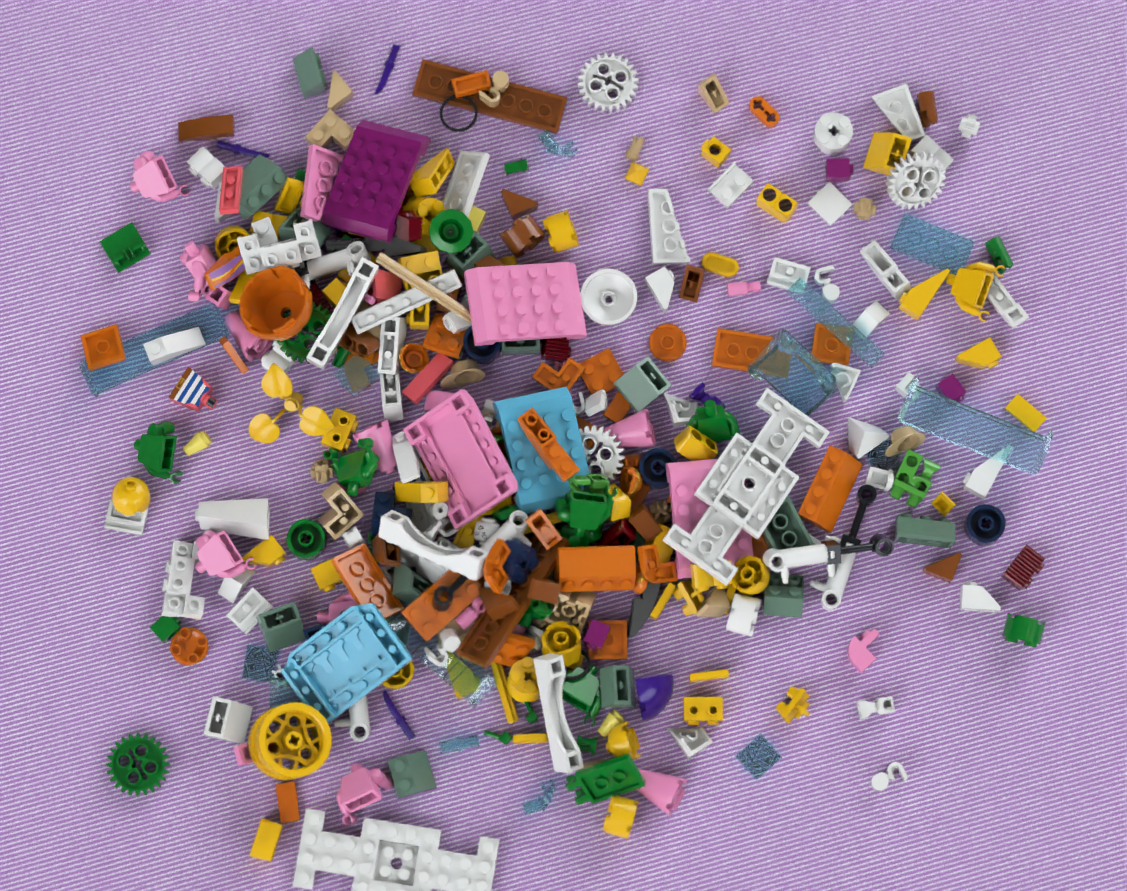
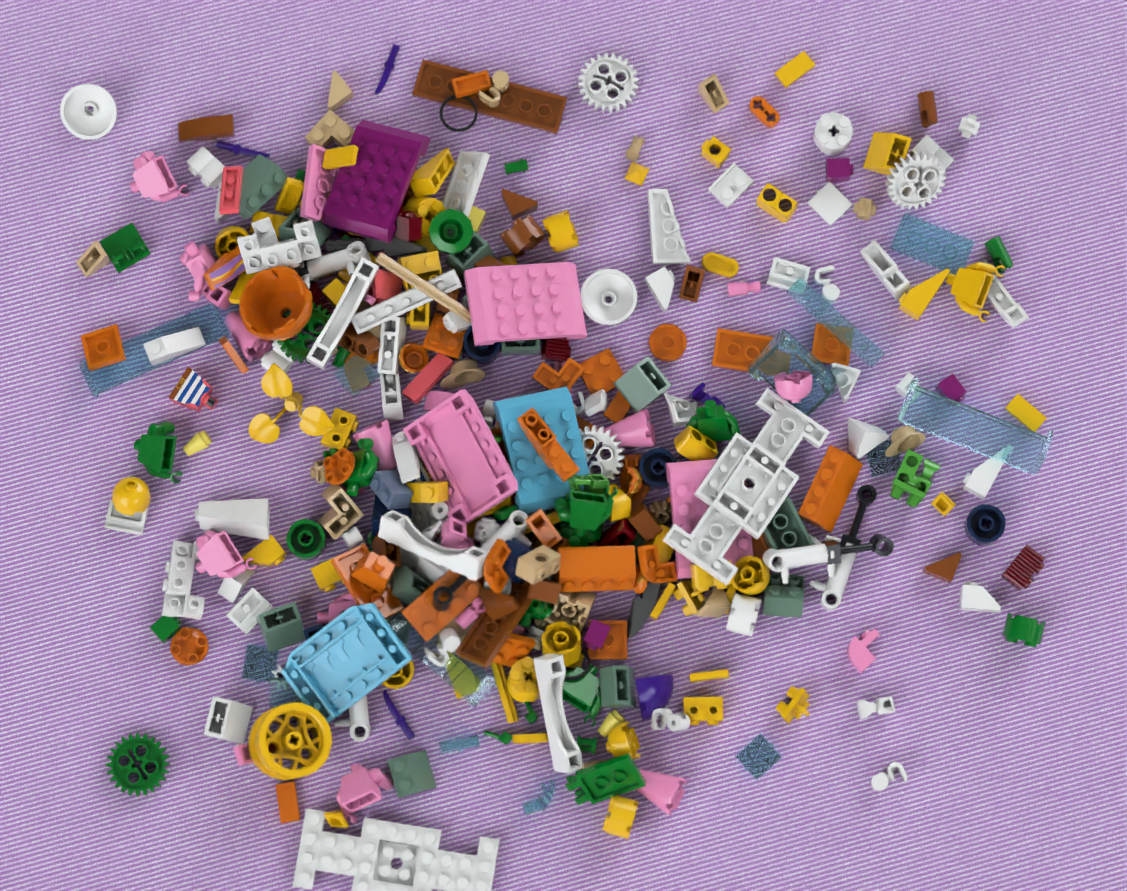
yellow piece [250,818,283,862] -> none
sand green slope [293,47,327,99] -> none
clear light blue piece [538,130,578,158] -> none
white slope [667,727,713,760] -> none
white slope [850,301,890,341] -> none
white tile [865,466,894,492] -> none
white wing [871,83,926,142] -> none
sand green slope [893,514,956,548] -> none
yellow slope [955,337,1002,370] -> none
none -> white dish [60,83,117,140]
none -> tan slope [76,240,111,277]
none -> yellow tile [322,145,359,170]
none -> orange dish [323,448,355,485]
none -> yellow slope [324,810,349,828]
none -> orange torso [351,552,395,594]
none -> sand blue brick [370,470,413,510]
none -> bright pink brick [441,517,475,549]
none -> tan brick [515,545,561,585]
none -> white leg [652,708,690,732]
none -> yellow tile [774,51,816,88]
none -> bright pink cylinder [774,370,813,403]

